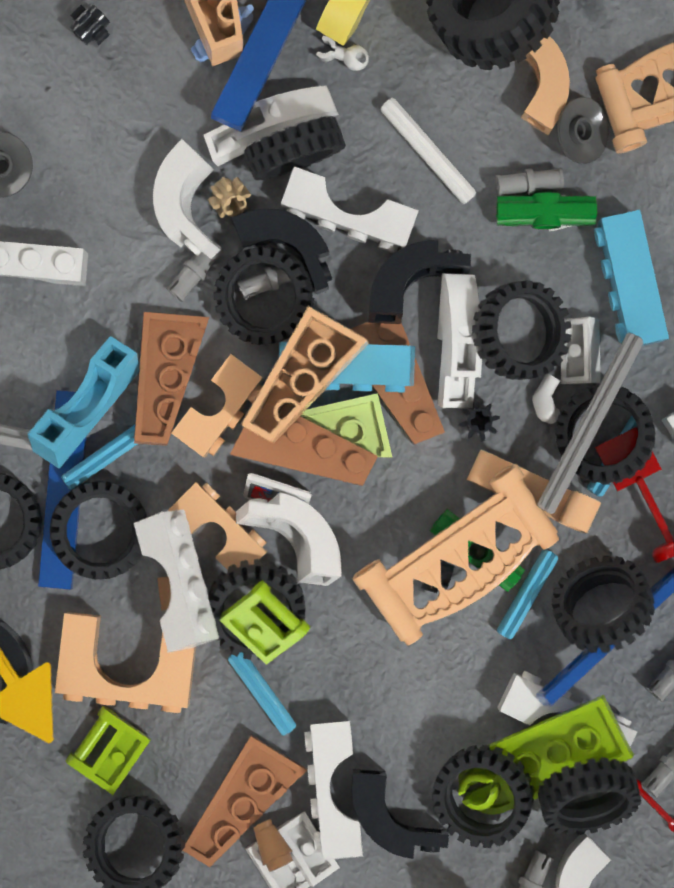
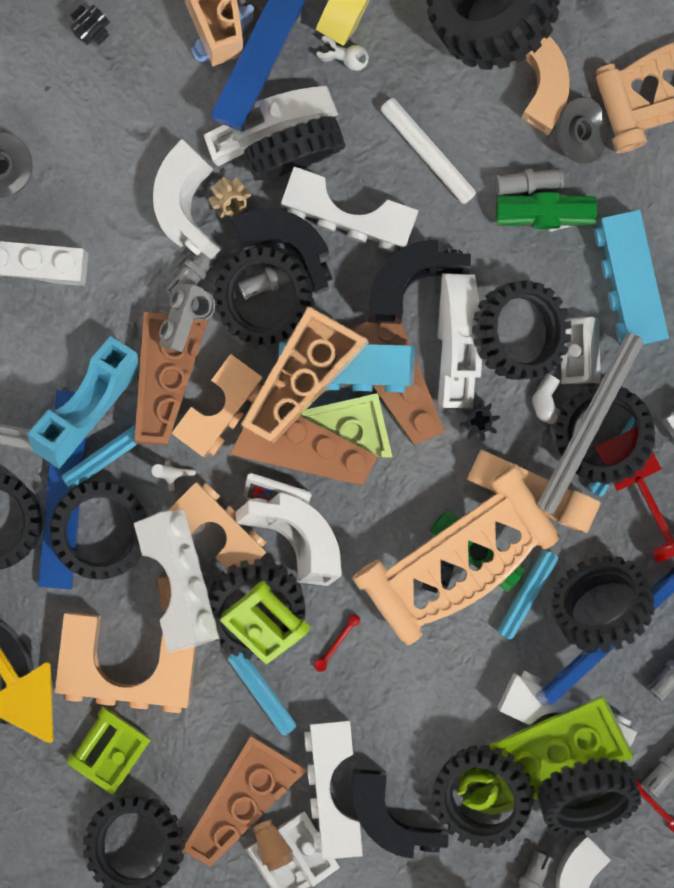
none -> white bar [152,460,196,491]
none -> light grey plate [158,283,215,352]
none -> red hinge [314,614,360,672]

